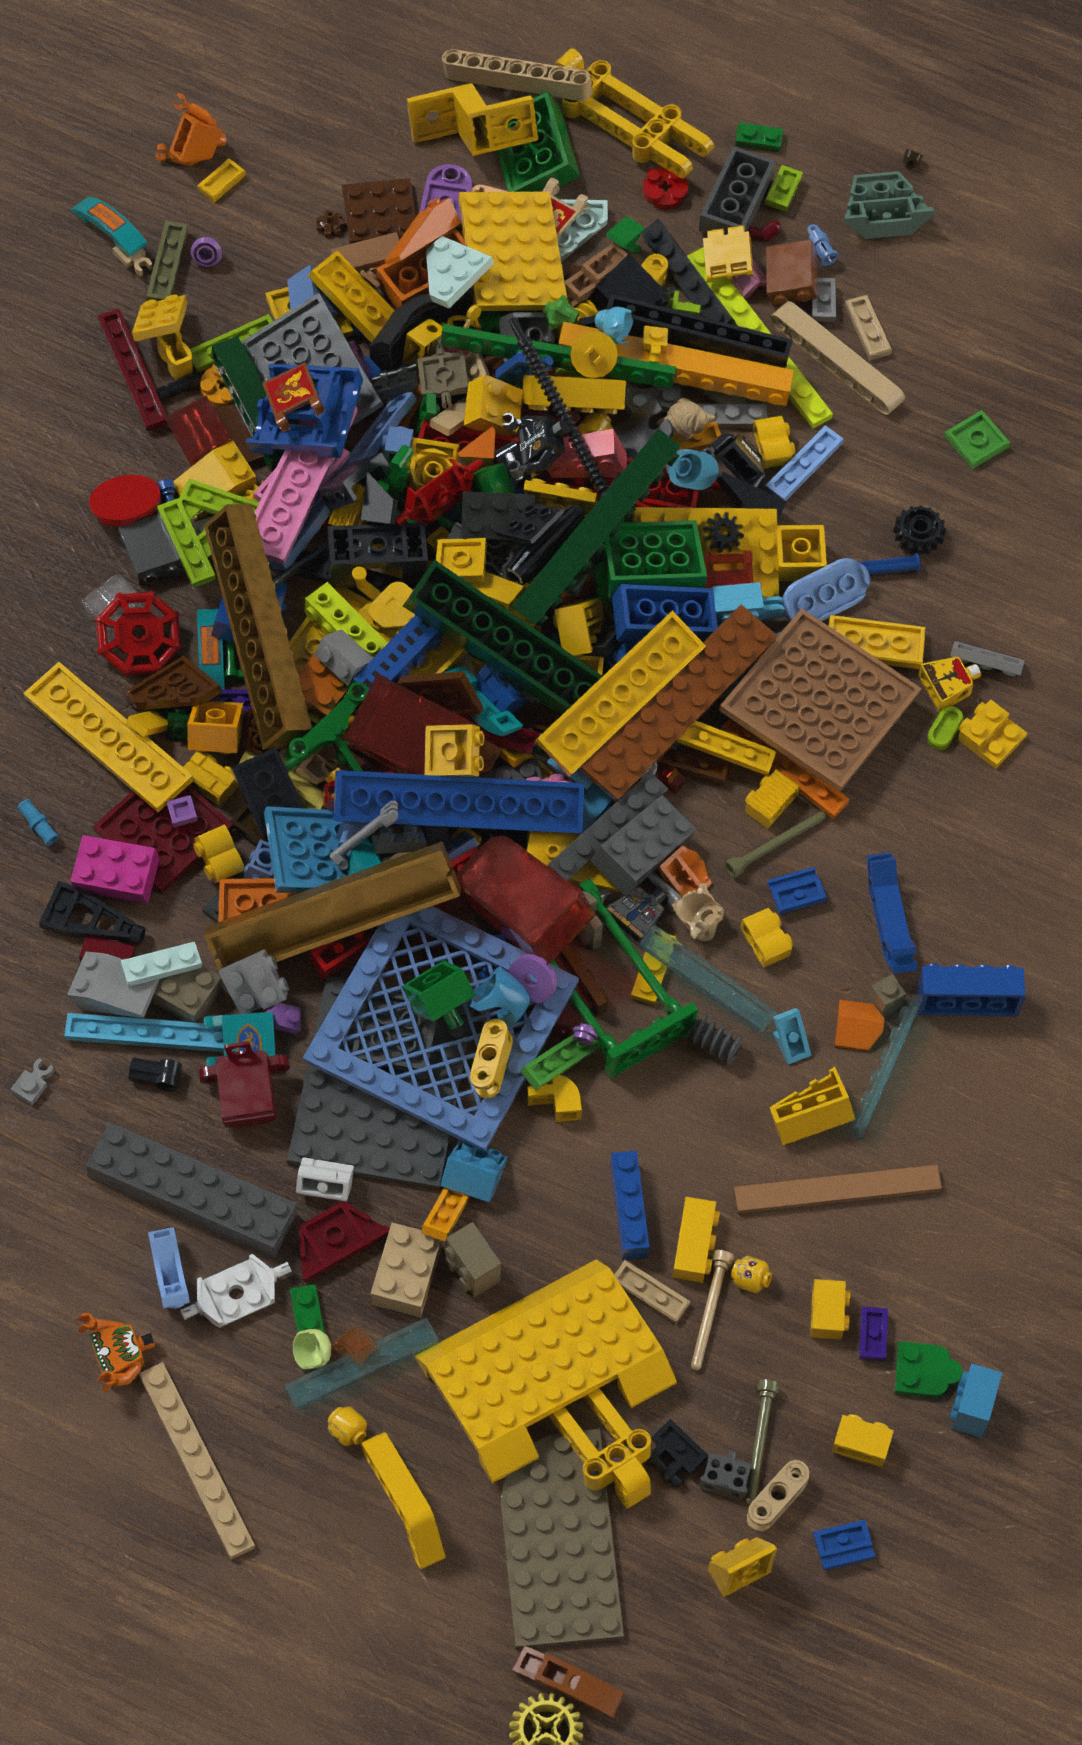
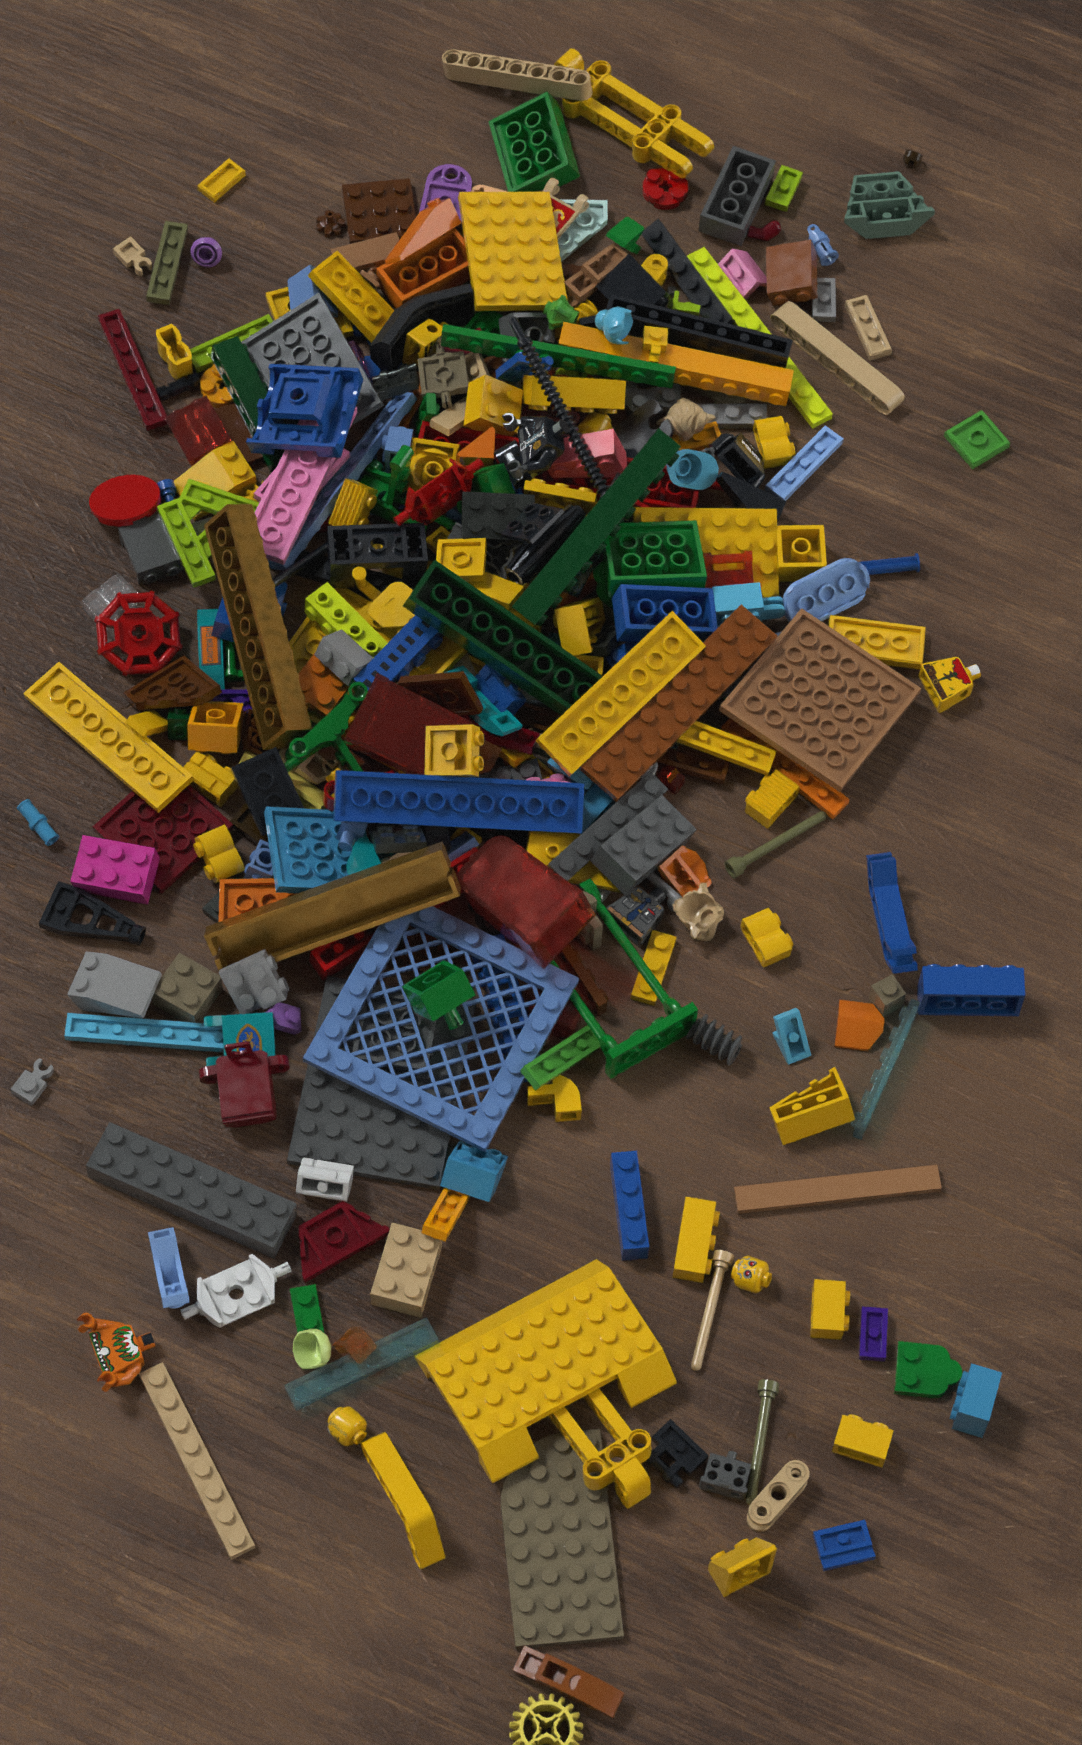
teal slope [71,197,147,257] -> none
dark red tile [79,936,135,961] -> none
light aqua plate [121,942,202,987] -> none
black piece [128,1057,182,1092] -> none
yellow plate [132,295,188,341] -> none
orange torso [155,93,226,166] -> none
medium lavender plate [167,795,198,827] -> none
flag [262,362,325,432] -> none
black panel [317,452,392,510] -> none
light grey hinge [330,801,398,870] -> none
black slope [361,472,398,524] -> none
yellow bracket [406,83,538,156] -> none
light aqua plate [426,236,494,308] -> none
dark tan brick [444,1222,501,1298] -> none
yellow piece [447,305,481,329] -> none
dark azure piece [468,966,530,1027] -> none
yellow piece [470,1019,513,1099] -> none
medium lavender tile [509,954,557,1003] -> none
yellow piece [570,331,618,378] -> none
medium lavender plate [573,1024,598,1045] -> none
tan tile [614,1260,690,1325] -> none
clear light blue plate [639,924,777,1034] -> none
black gear [702,512,744,553] -> none
yellow plate [703,225,753,282] -> none
green plate [735,122,783,152] -> none
blue plate [767,867,827,915] -> none
black gear [893,505,946,556] -> none
lime tile [927,706,963,750] -> none
light grey plate [950,641,1025,676] -> none
yellow plate [958,699,1027,769] -> none

